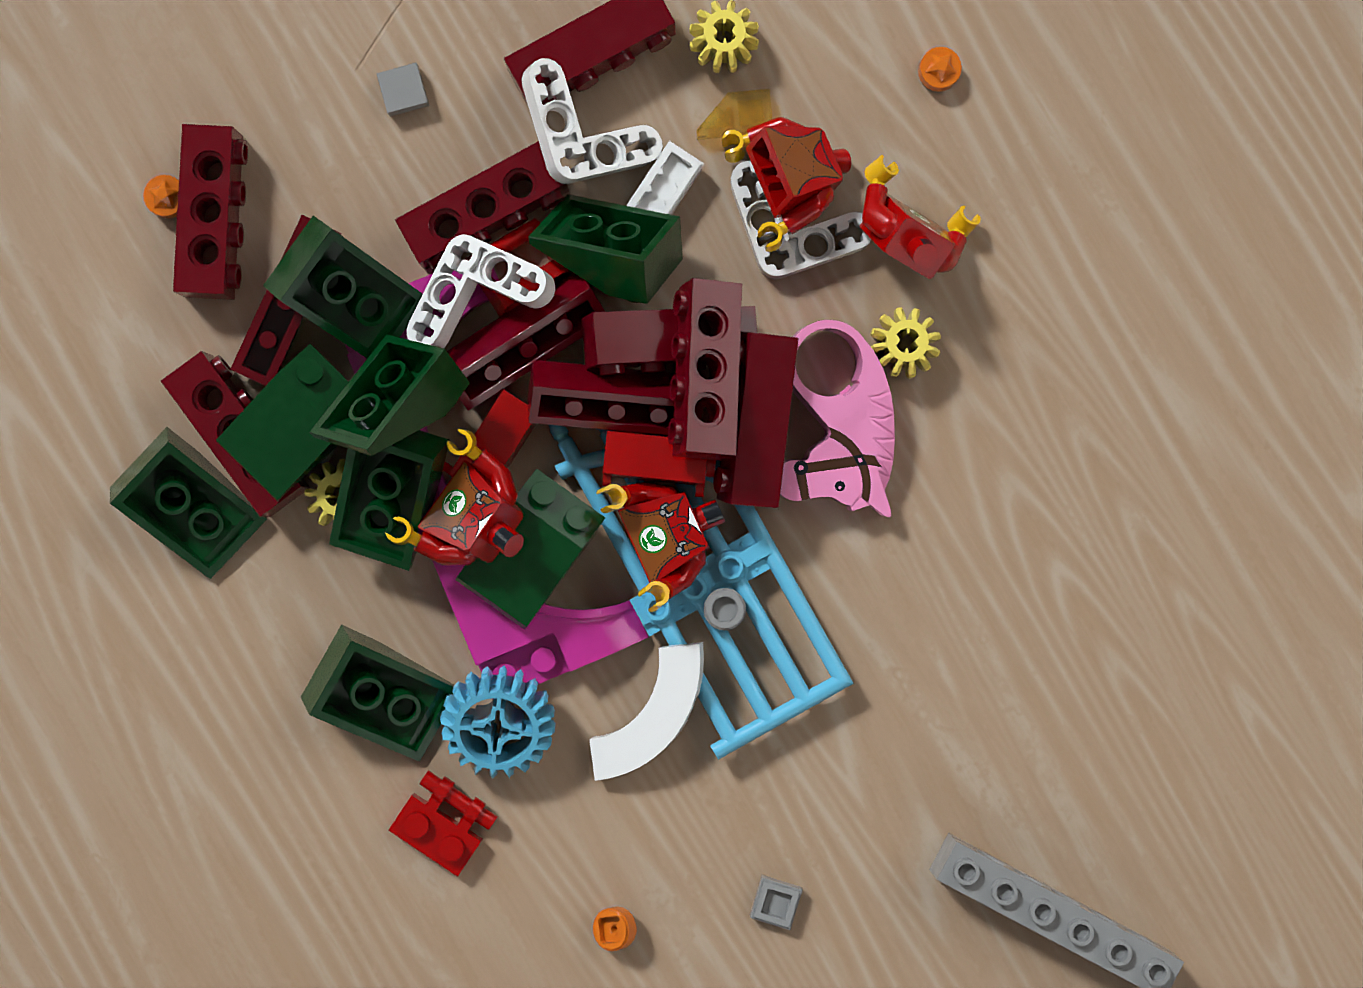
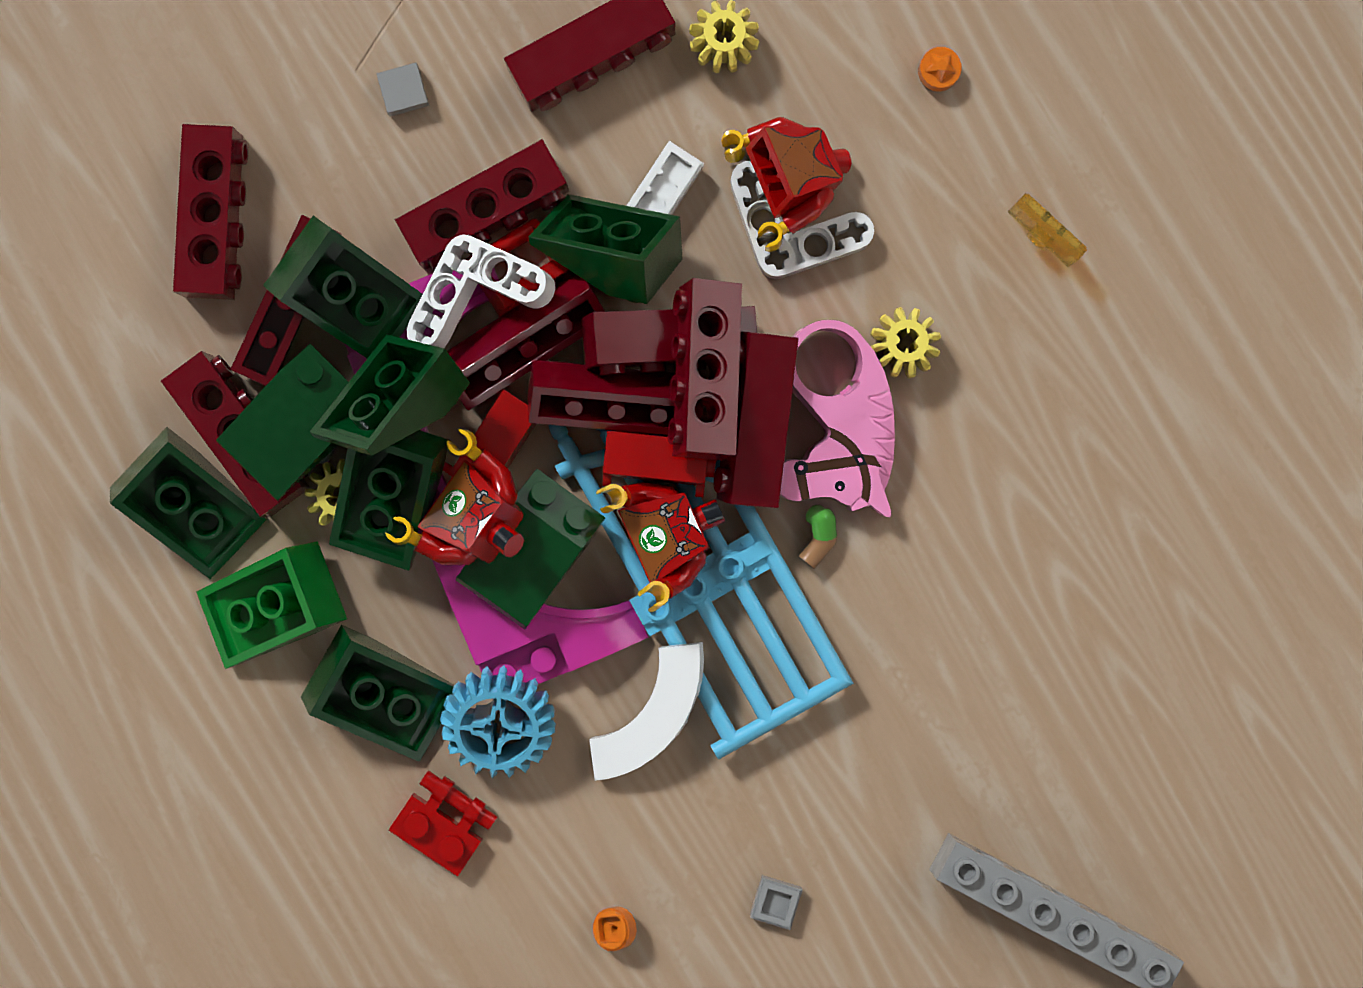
orange tile [143,175,179,219] -> none
white beam [522,58,663,184] -> none
clear yellow tile [696,89,772,140] -> none
light grey tile [704,588,746,631] -> none
red torso [859,155,981,279] -> none
none -> green slope [196,541,347,669]
none -> arm [799,504,837,569]
none -> clear yellow plate [1008,193,1087,267]

